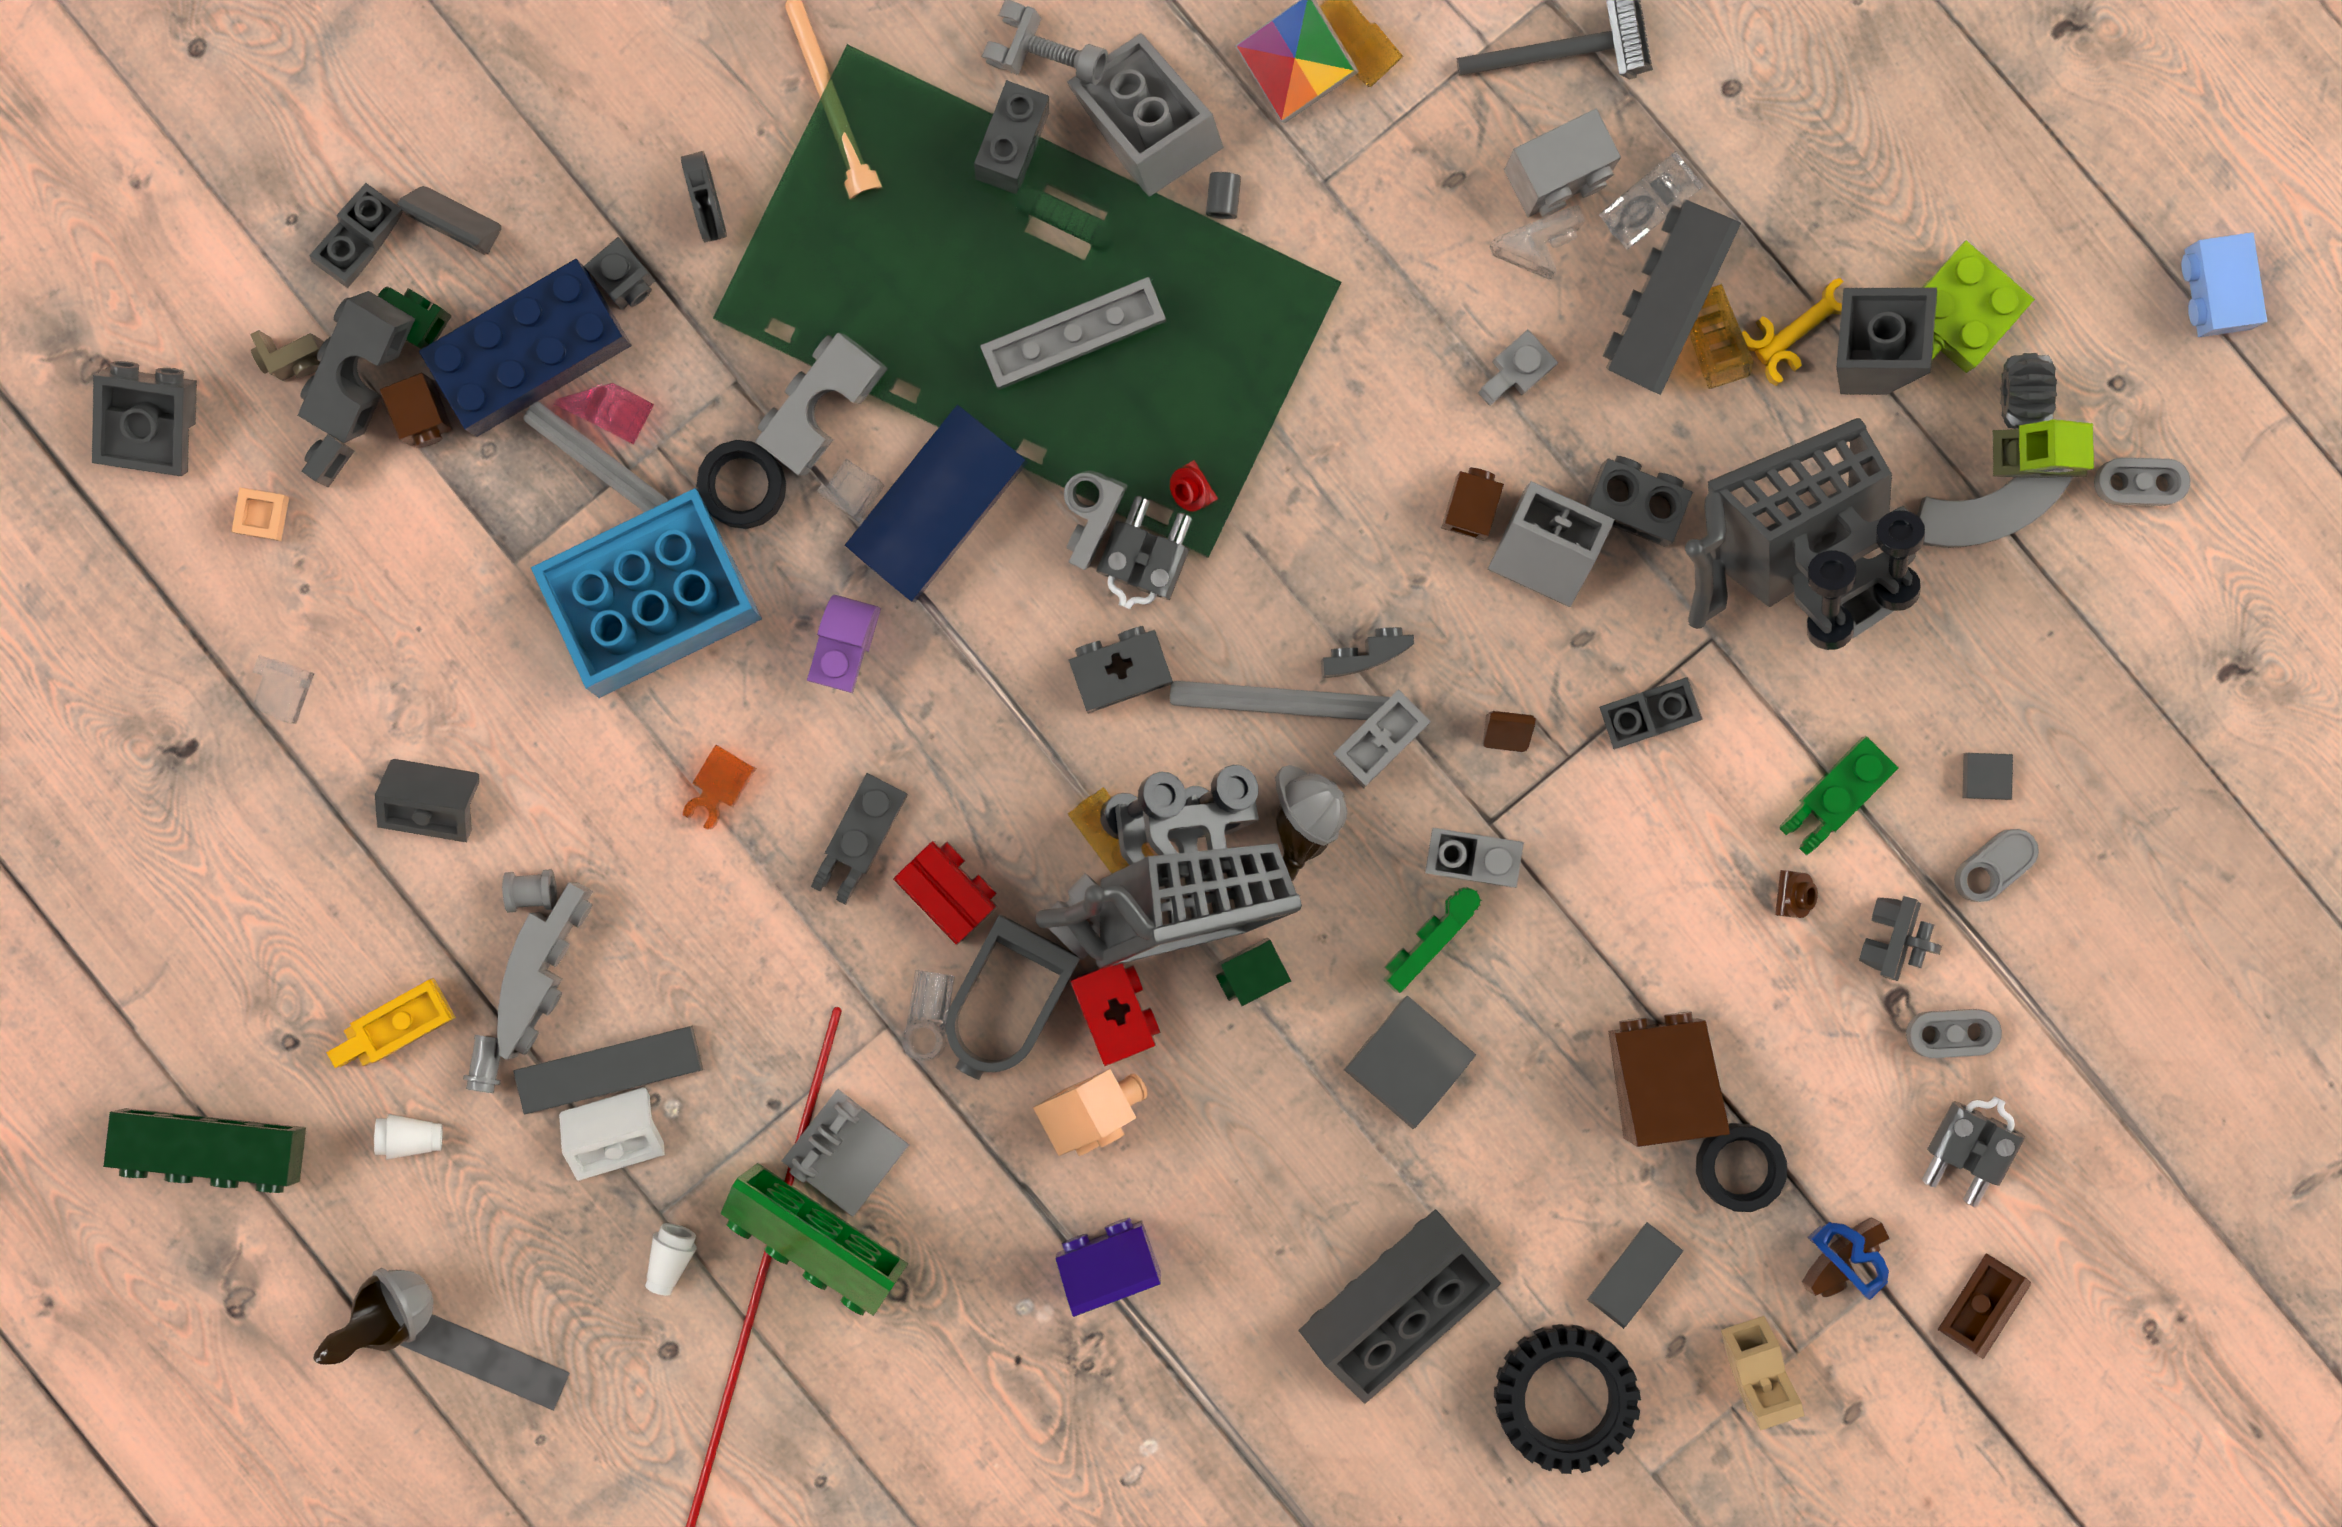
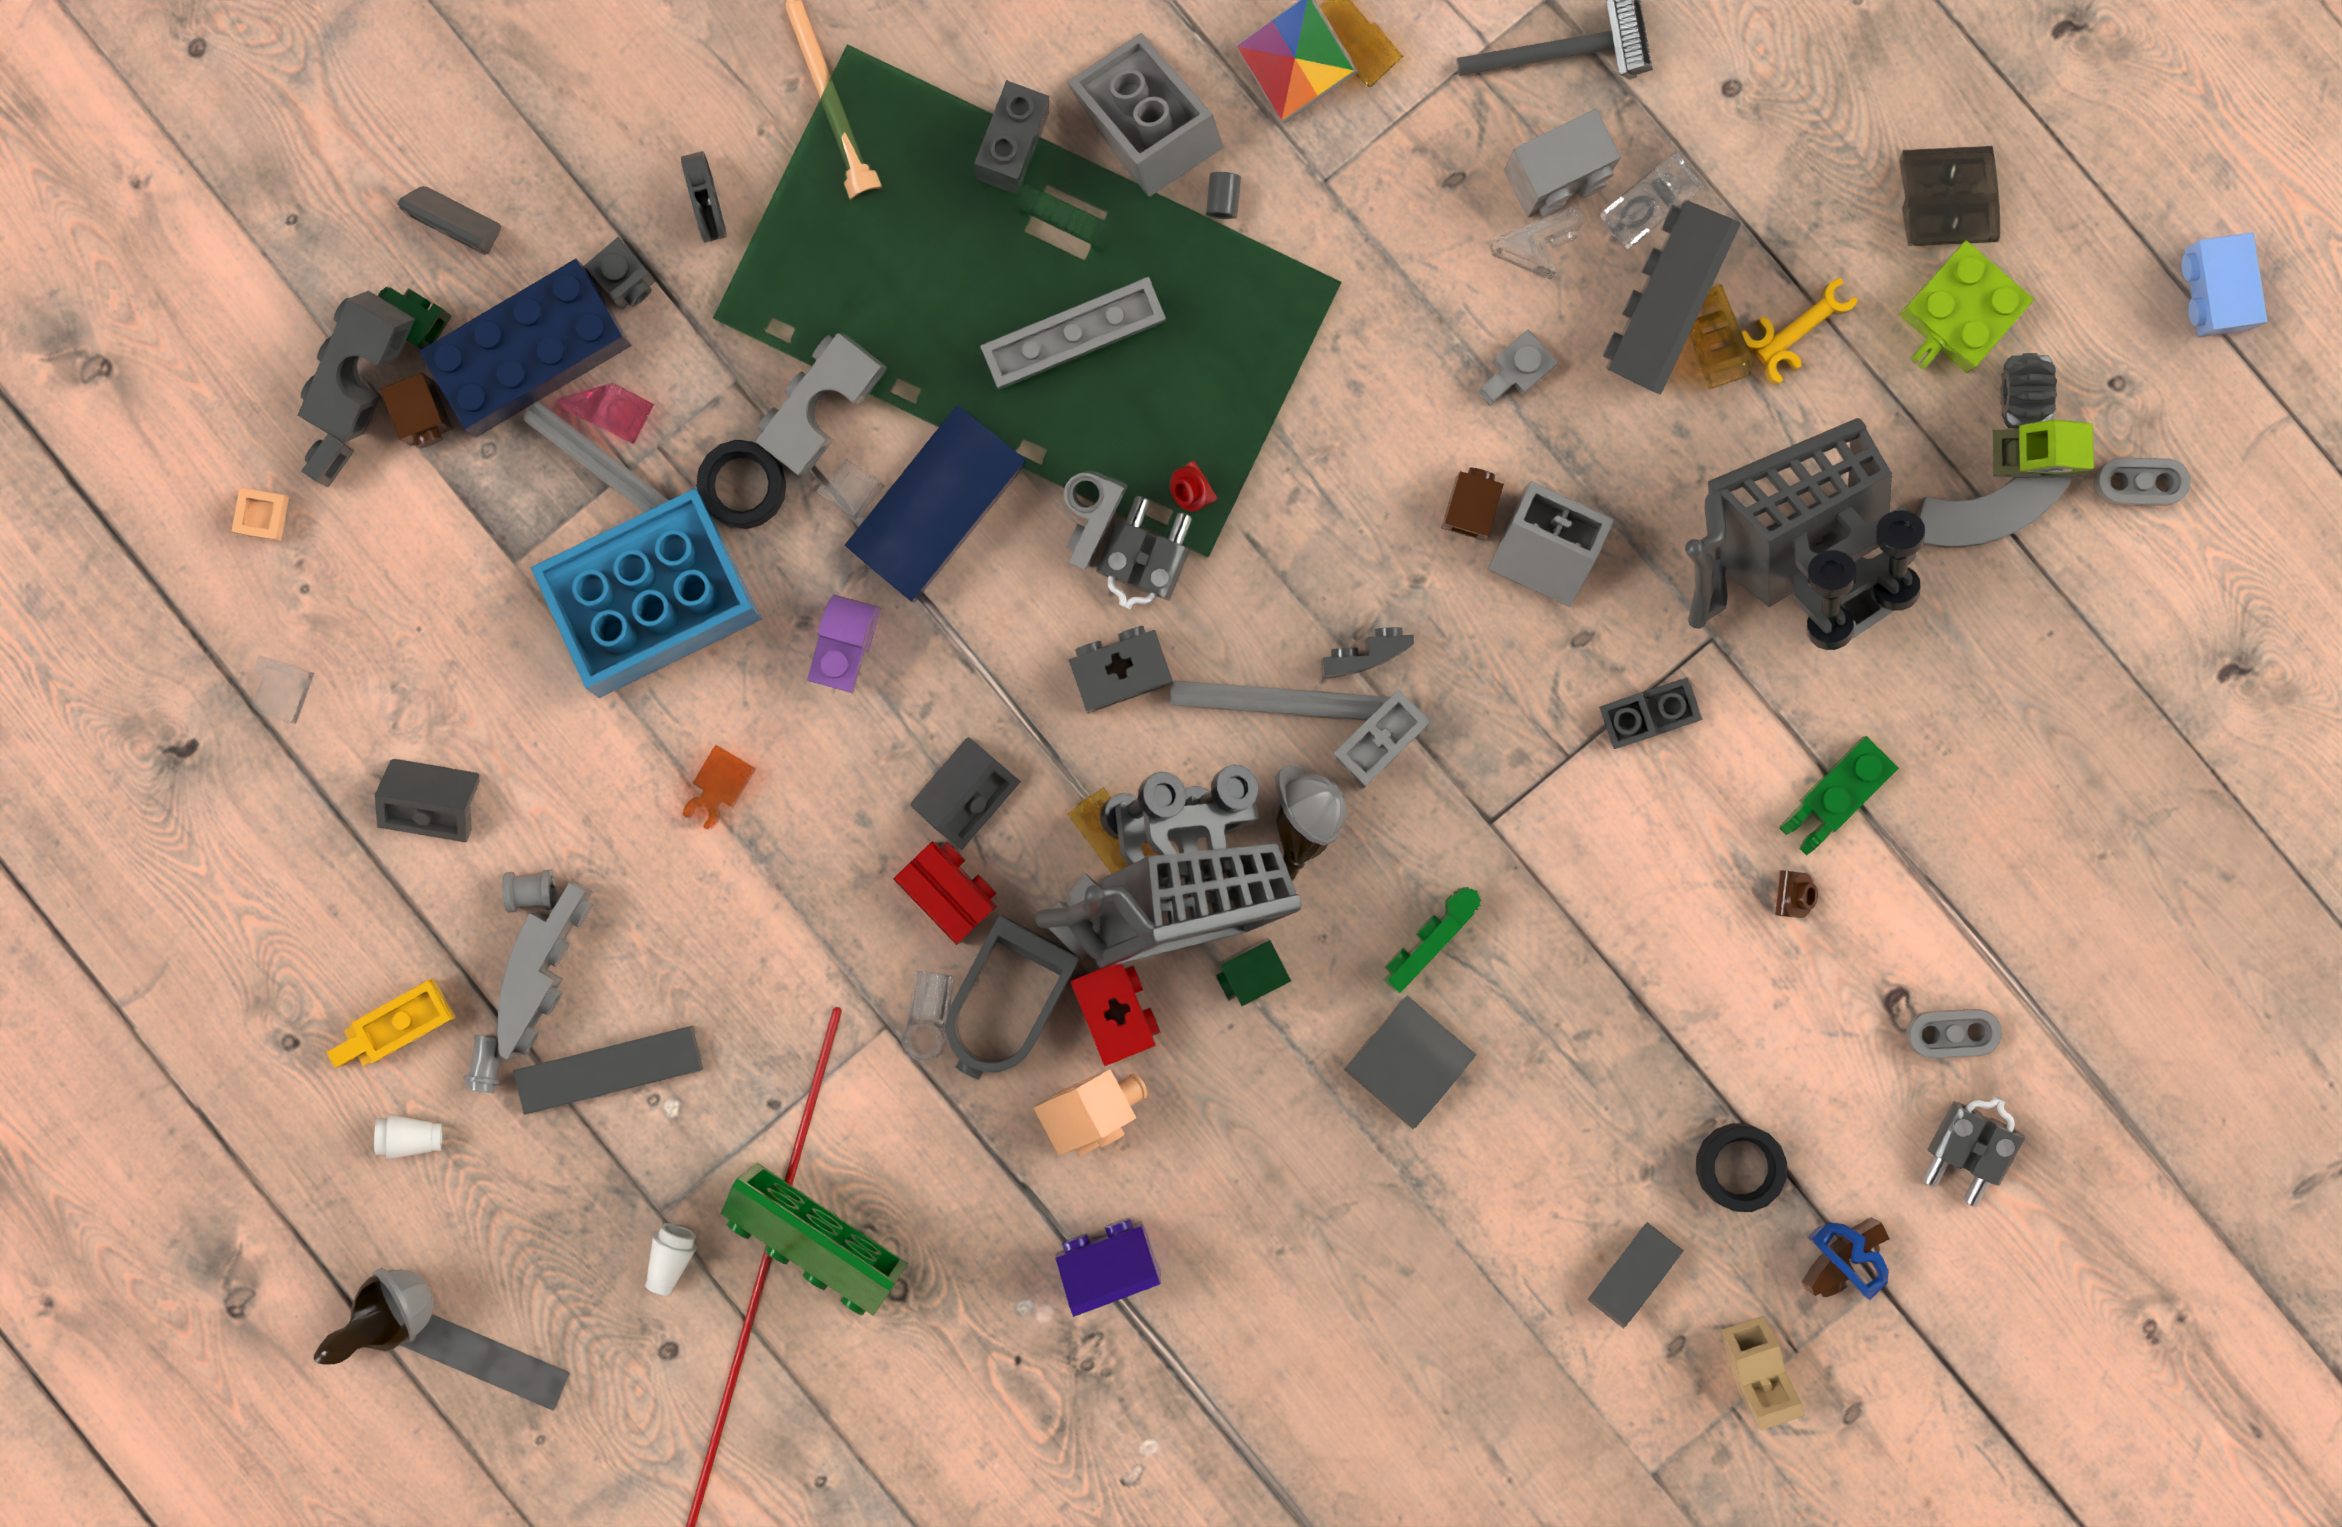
dark grey plate [92,361,197,476] -> none
dark green brick [103,1108,306,1193] -> none
dark tan bracket [250,330,324,381] -> none
dark grey slope [309,183,403,288] -> none
white panel [559,1087,665,1181] -> none
light grey hinge [782,1089,909,1217] -> none
dark grey hinge [811,773,908,905] -> none
light grey bar [982,0,1108,85] -> none
dark grey slope [1298,1209,1501,1404] -> none
light grey slope [1425,828,1524,888] -> none
reddish brown slope [1483,711,1536,752] -> none
black tyre [1494,1324,1641,1474] -> none
dark grey brick [1585,456,1693,547] -> none
reddish brown slope [1608,1011,1730,1147] -> none
dark grey slope [1836,288,1937,395] -> none
dark grey hips [1859,896,1942,981] -> none
reddish brown slope [1938,1253,2031,1359] -> none
light grey piece [1954,829,2039,902] -> none
dark grey tile [1962,753,2013,800] -> none
none -> dark grey panel [911,737,1021,850]
none -> clear smoke slope [1899,146,2000,246]

